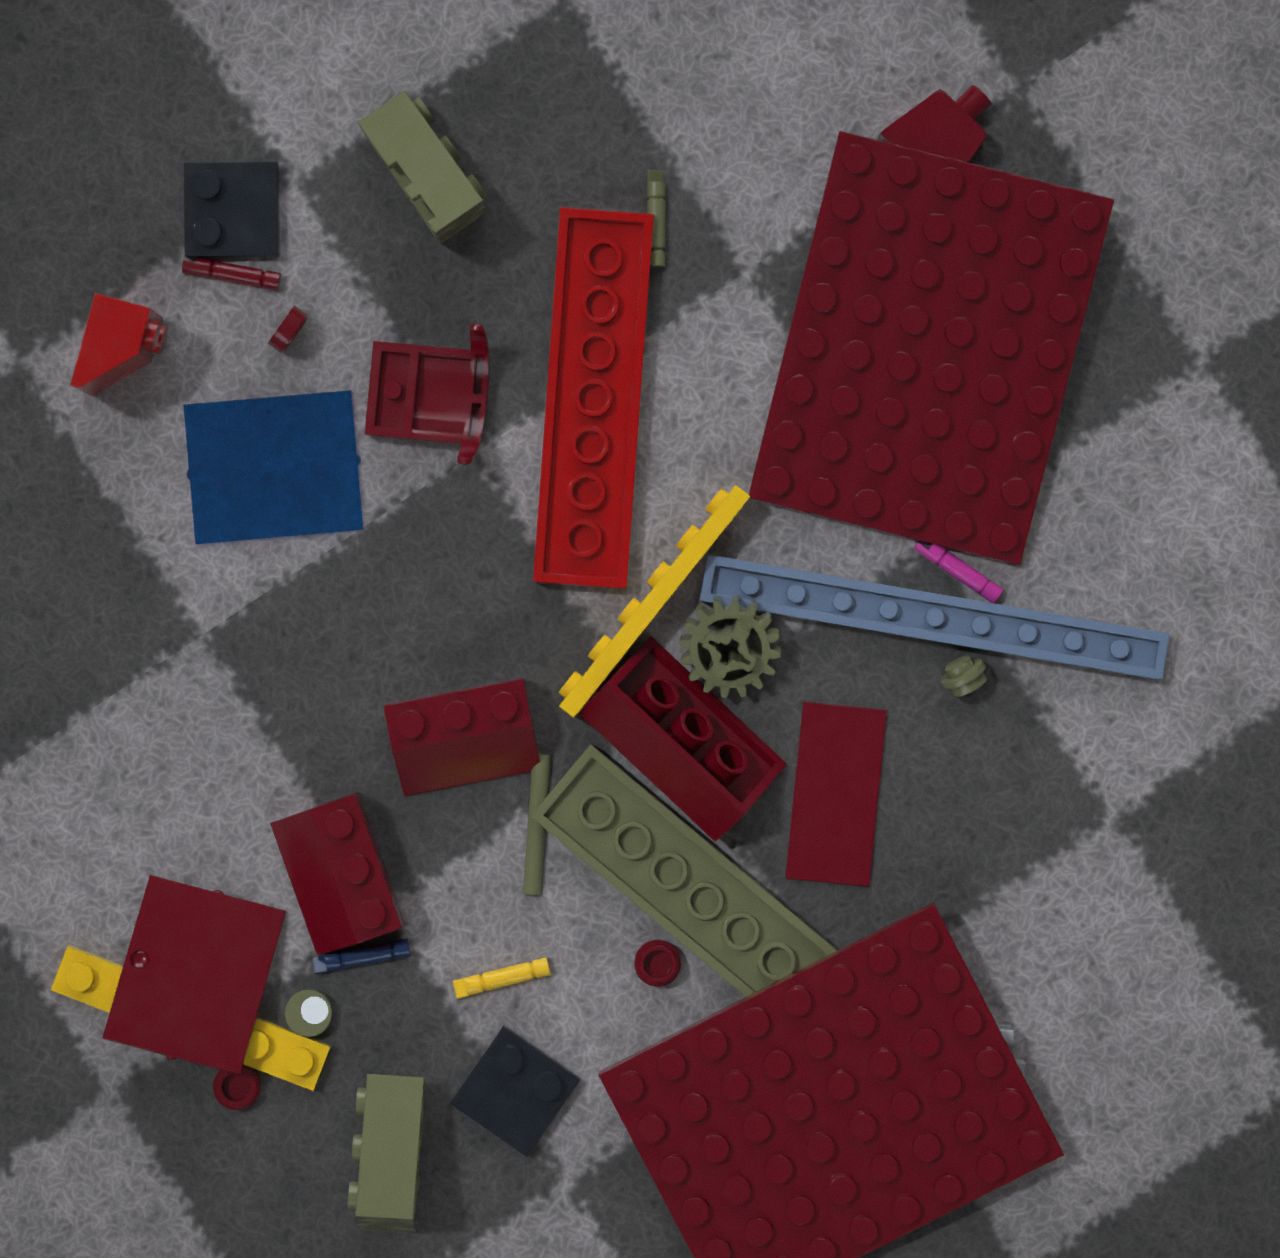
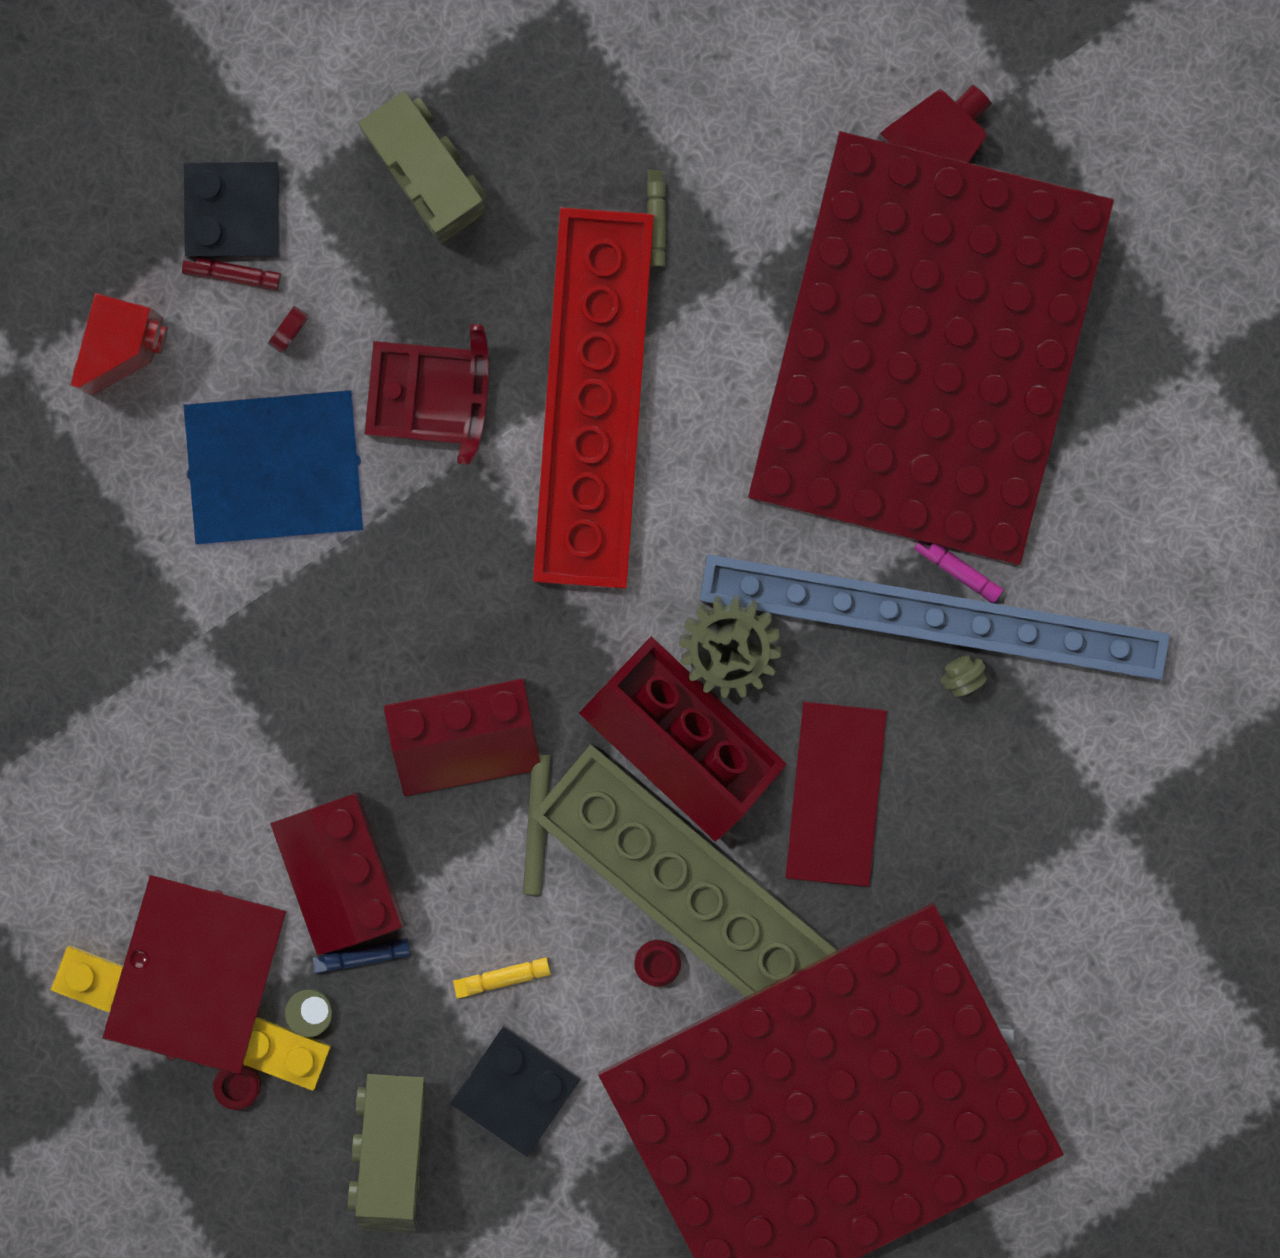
yellow plate [558,485,750,718] -> none

